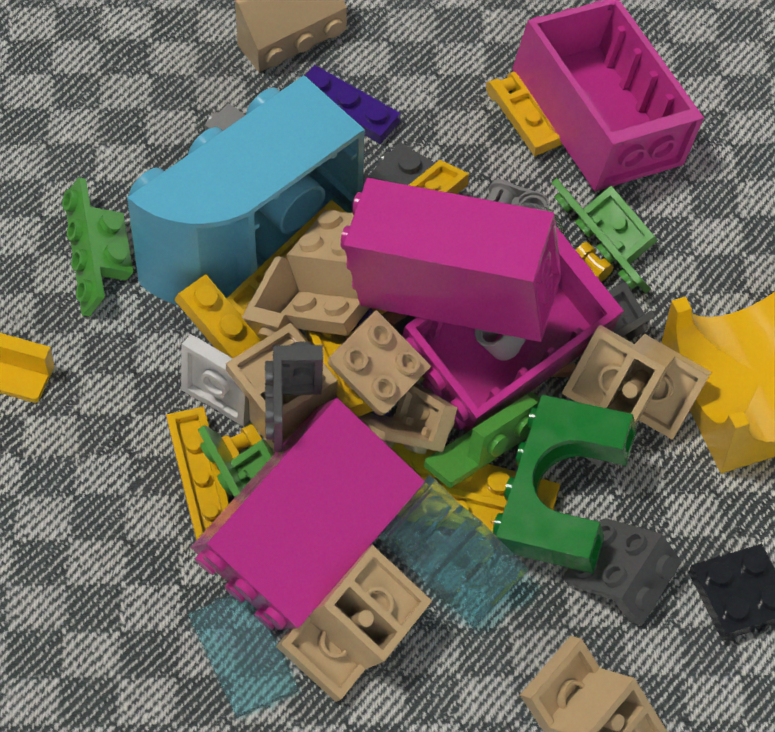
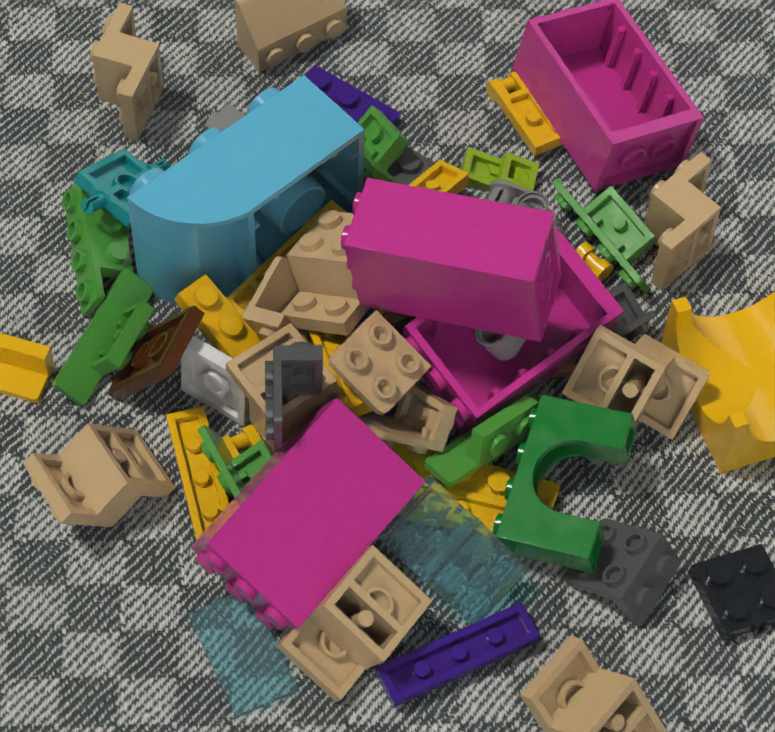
none -> tan bracket [23,424,176,527]
none -> bright green bracket [52,268,154,406]
none -> teal plate [74,148,170,228]
none -> tan bracket [90,3,164,141]
none -> reddish brown tile [108,305,205,401]
none -> bright green bracket [358,105,409,183]
none -> dark purple plate [375,602,541,708]
none -> lime slope [460,147,539,193]
none -> tan bracket [644,152,721,291]

